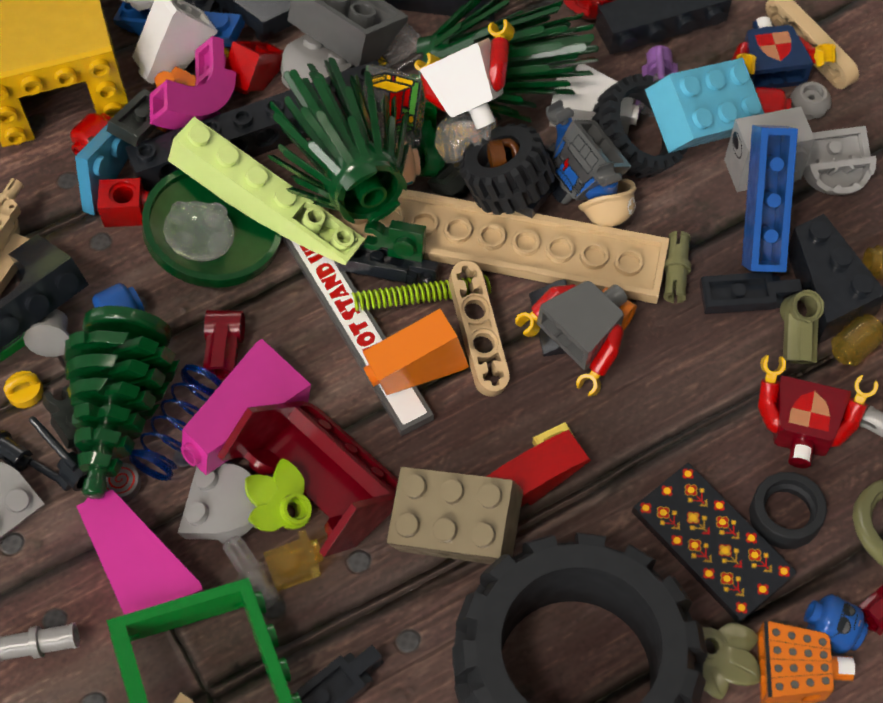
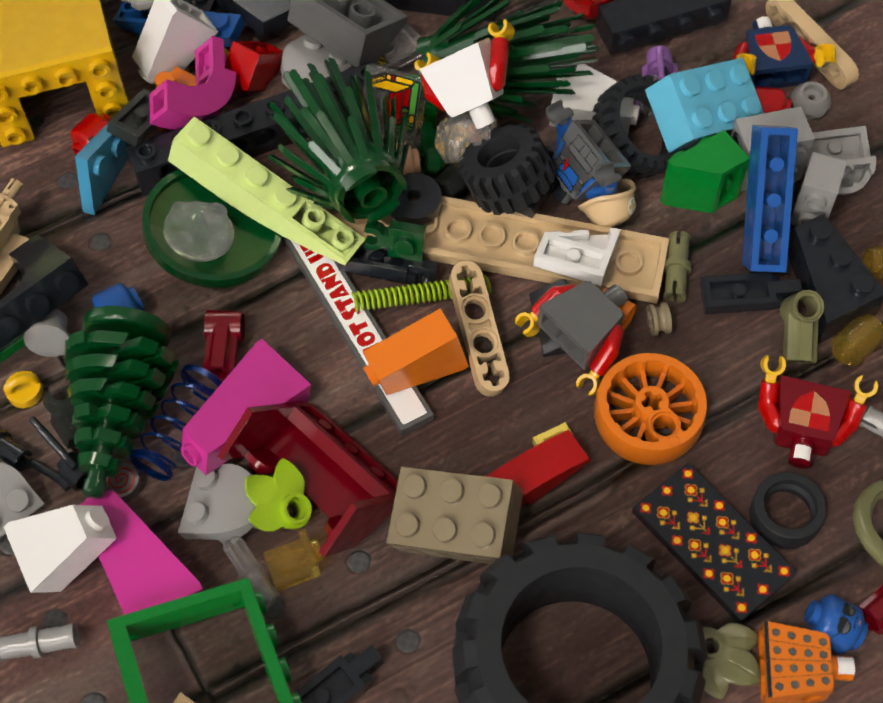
red brick [97,178,150,228] -> none
reddish brown tile [487,138,519,168] -> none
none -> white slope [4,505,117,593]
none -> black piece [390,173,442,225]
none -> white wing [533,228,621,286]
none -> orange piece [594,353,707,465]
none -> dark tan bush [646,302,672,336]
none -> green slope [660,130,750,214]
none -> light grey brick [790,152,847,226]

